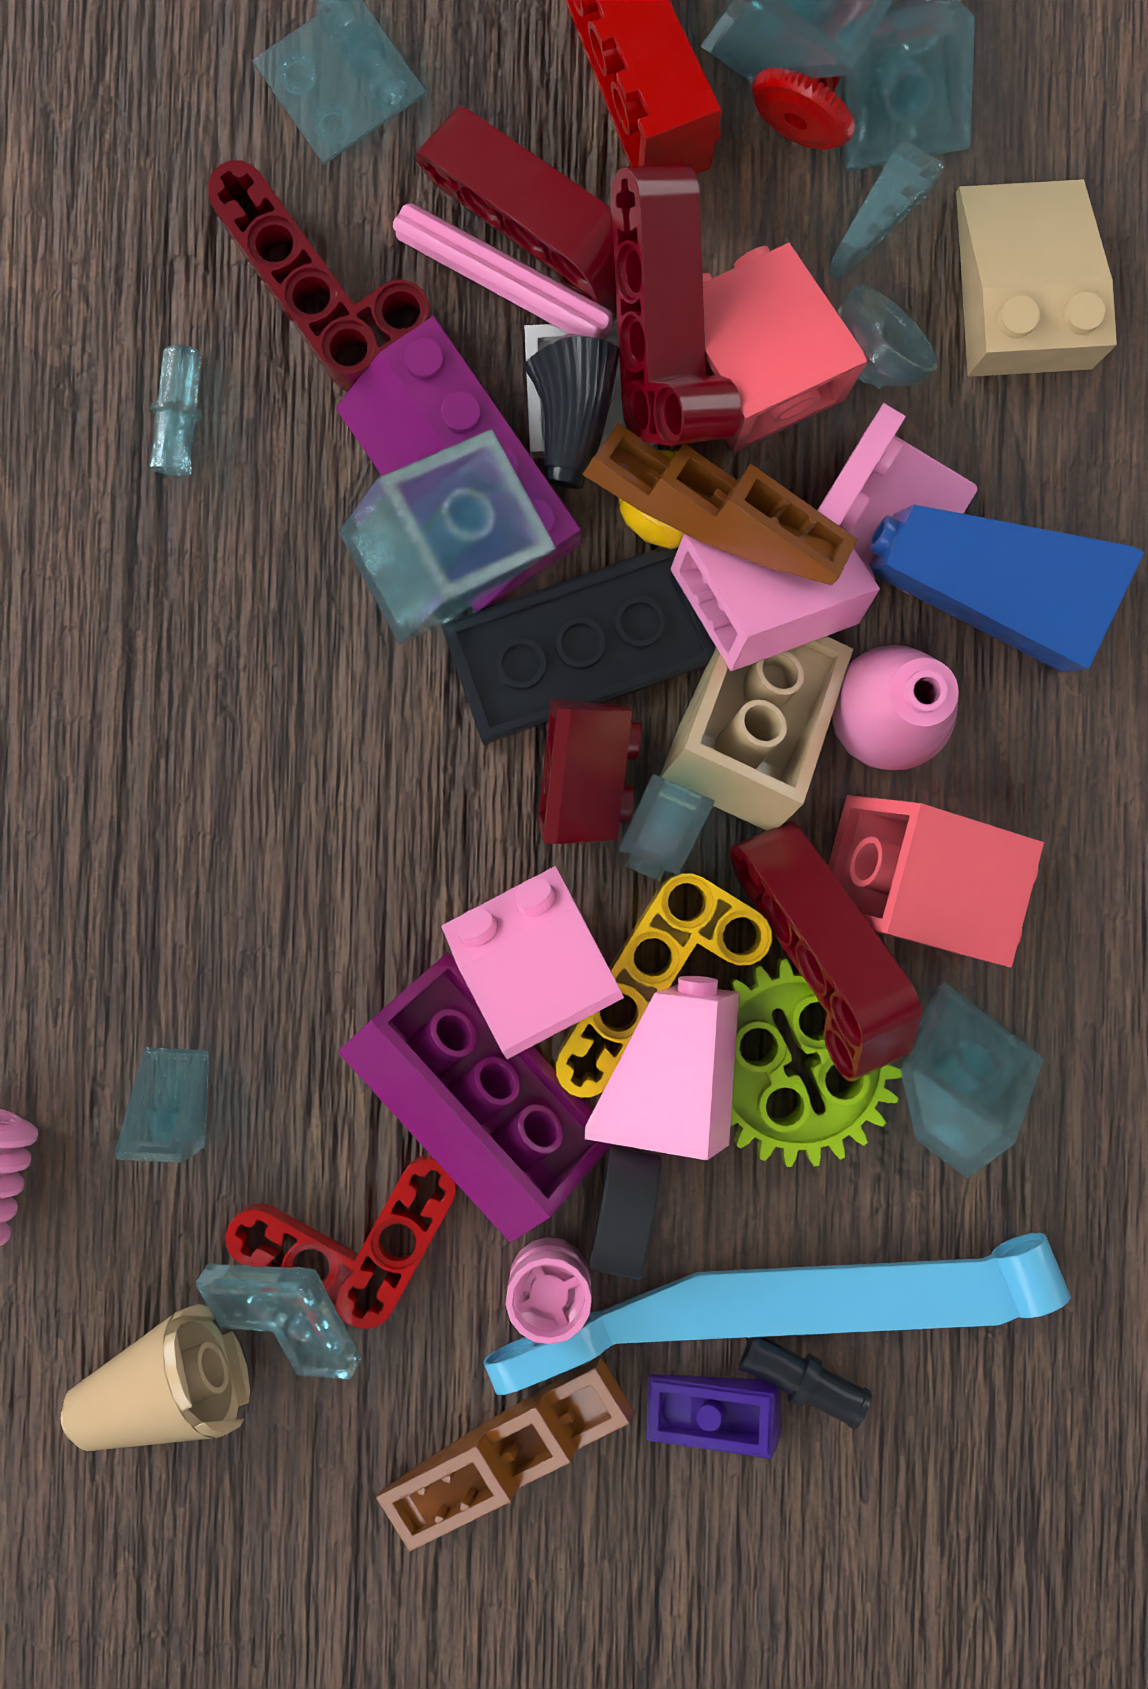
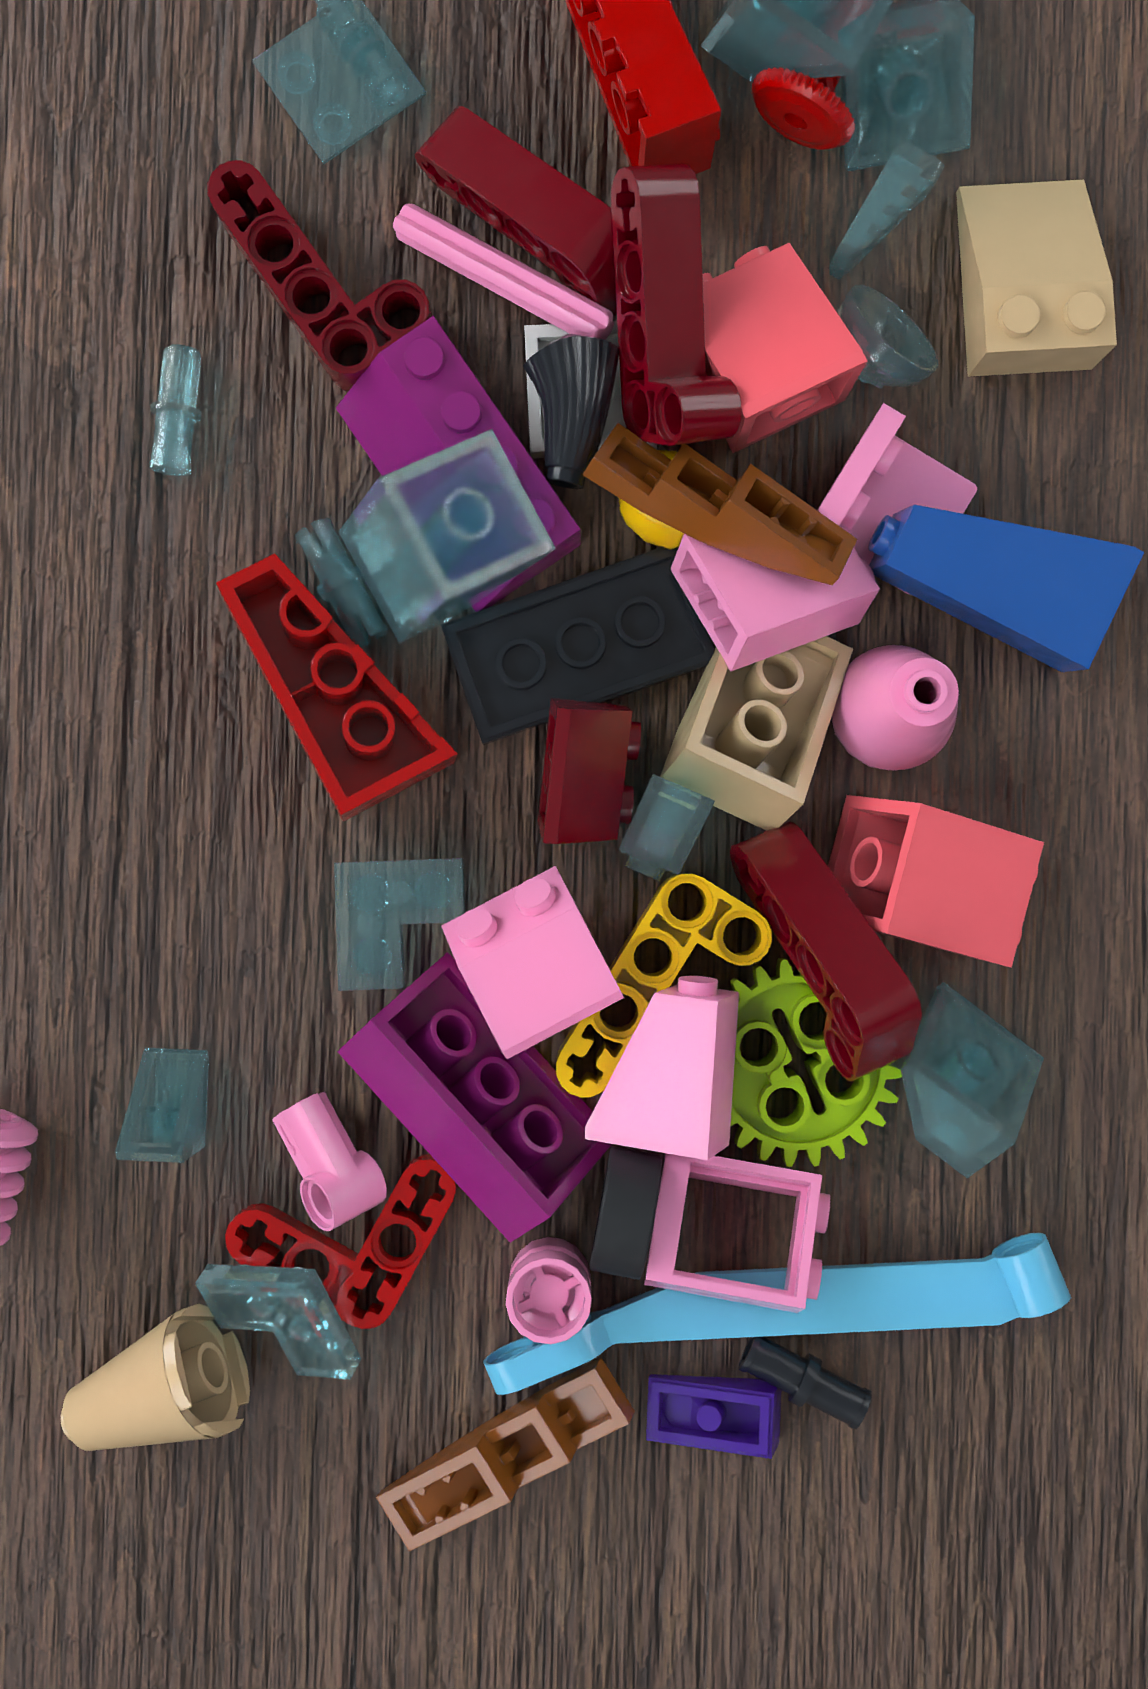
none -> red wedge [216,553,458,822]
none -> bright pink piece [272,1091,387,1231]
none -> clear light blue pin [295,518,389,648]
none -> clear light blue plate [334,858,465,991]
none -> bright pink window [644,1153,830,1313]

